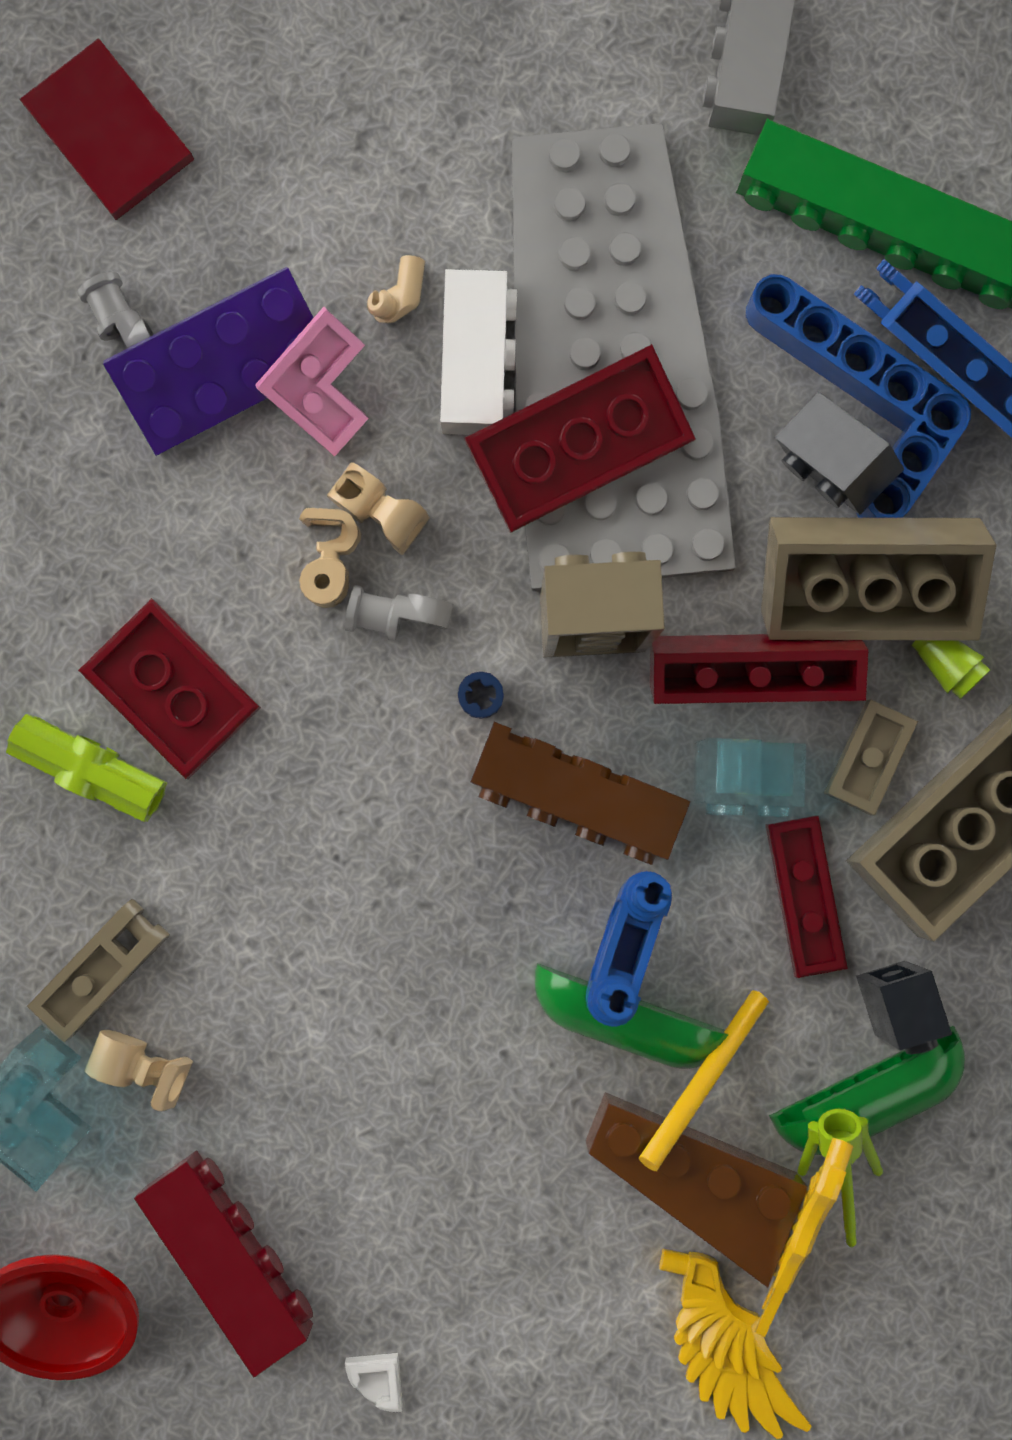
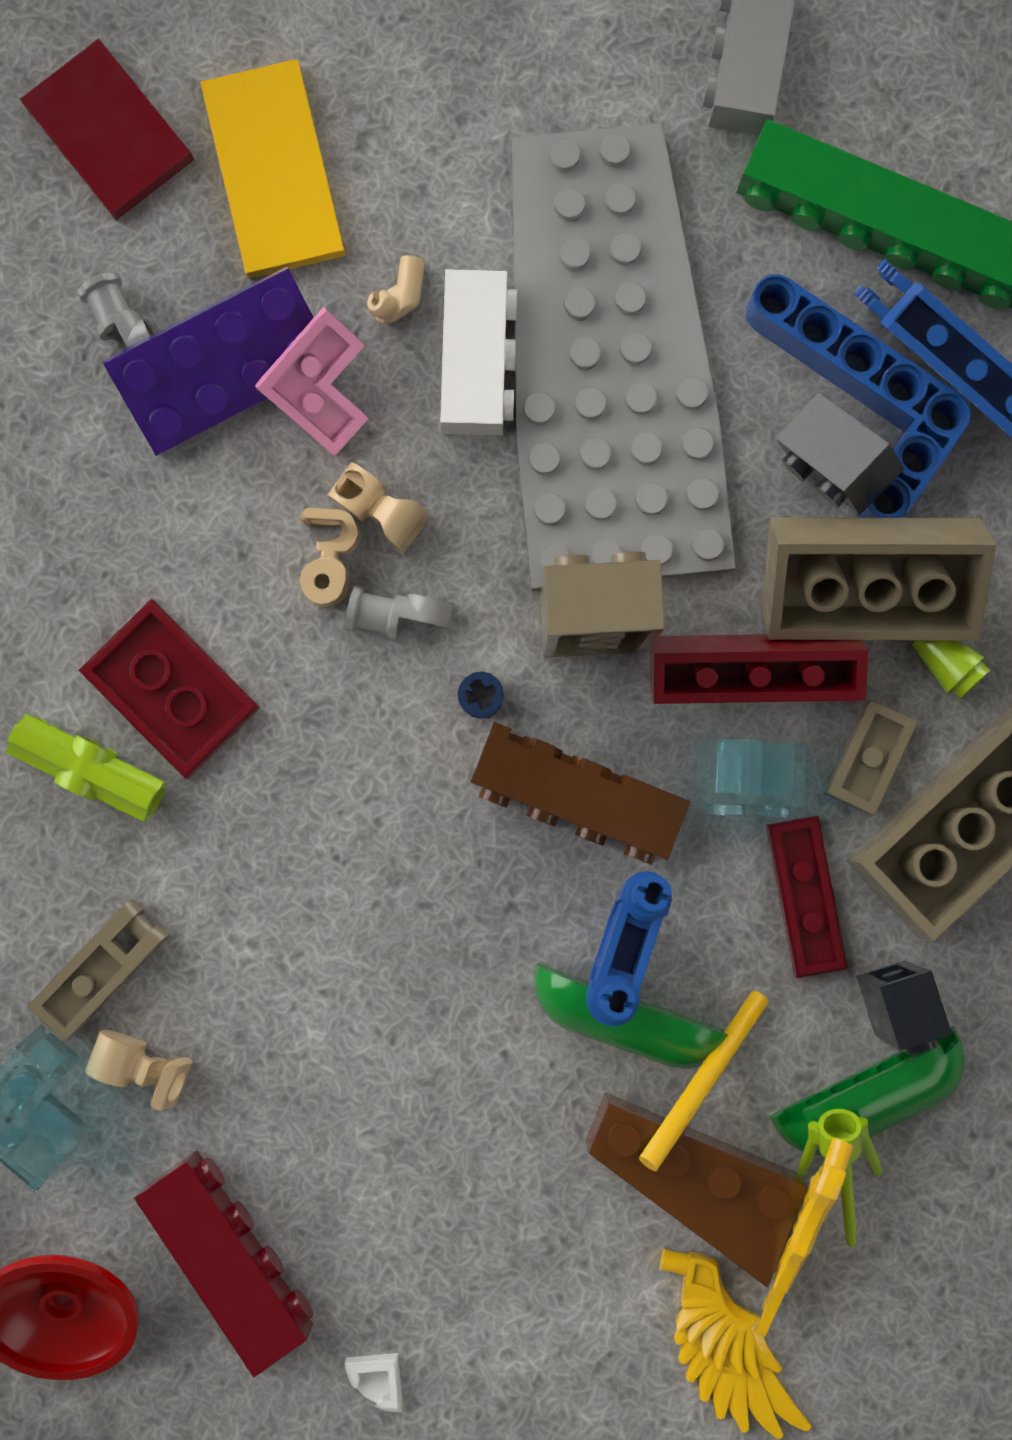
dark red tile [464,344,696,533] -> none
none -> yellow tile [200,59,346,279]

